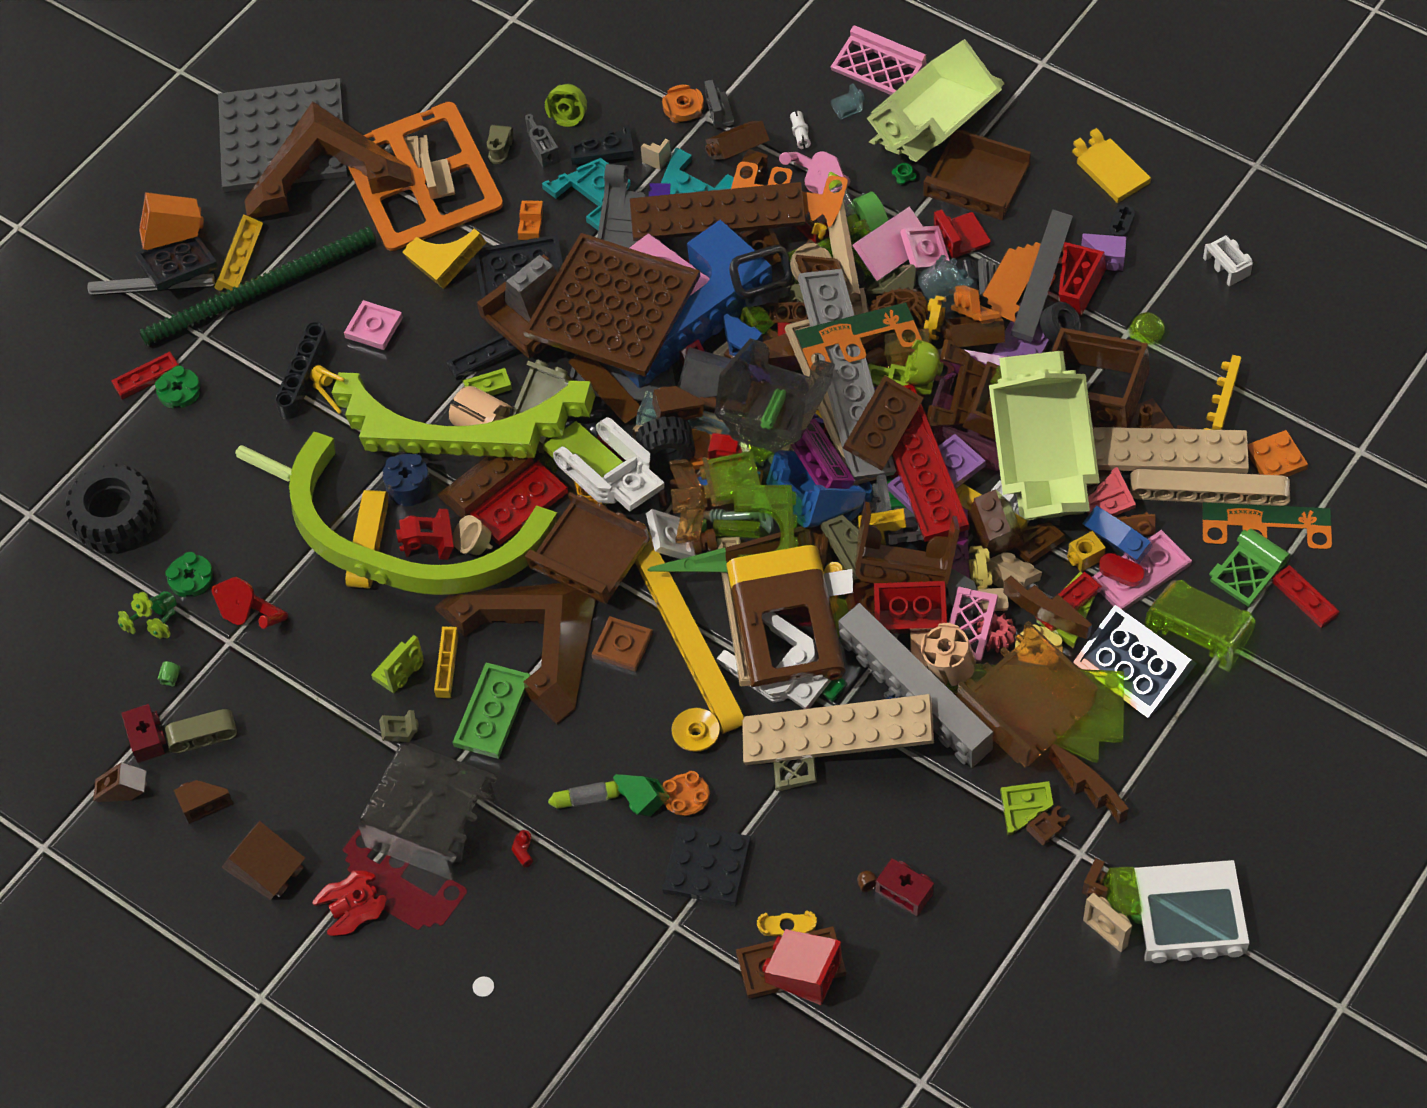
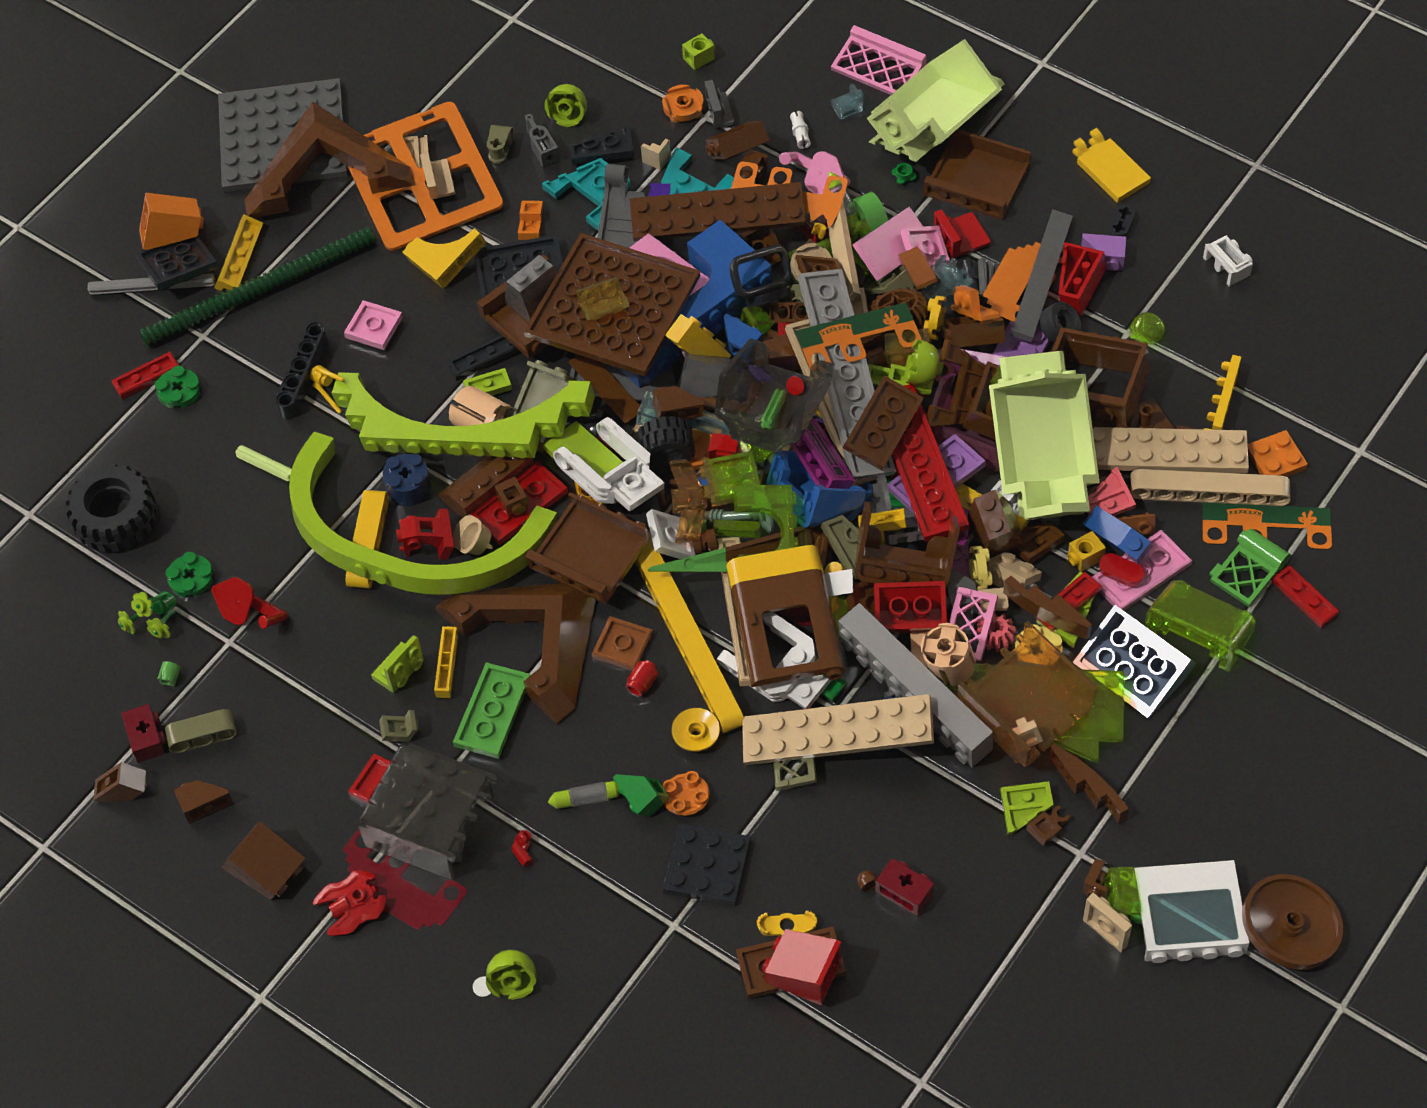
none -> red tile [348,754,395,805]
none -> lime cylinder [486,950,536,1000]
none -> reddish brown brick [495,477,529,516]
none -> clear yellow bracket [576,277,629,321]
none -> red brick [626,660,658,697]
none -> yellow slope [665,314,731,358]
none -> lime brick [682,33,715,70]
none -> red sticker [786,376,804,395]
none -> dark orange slope [898,246,937,290]
none -> tan tile [1011,717,1043,751]
none -> reddish brown dish [1242,874,1343,970]

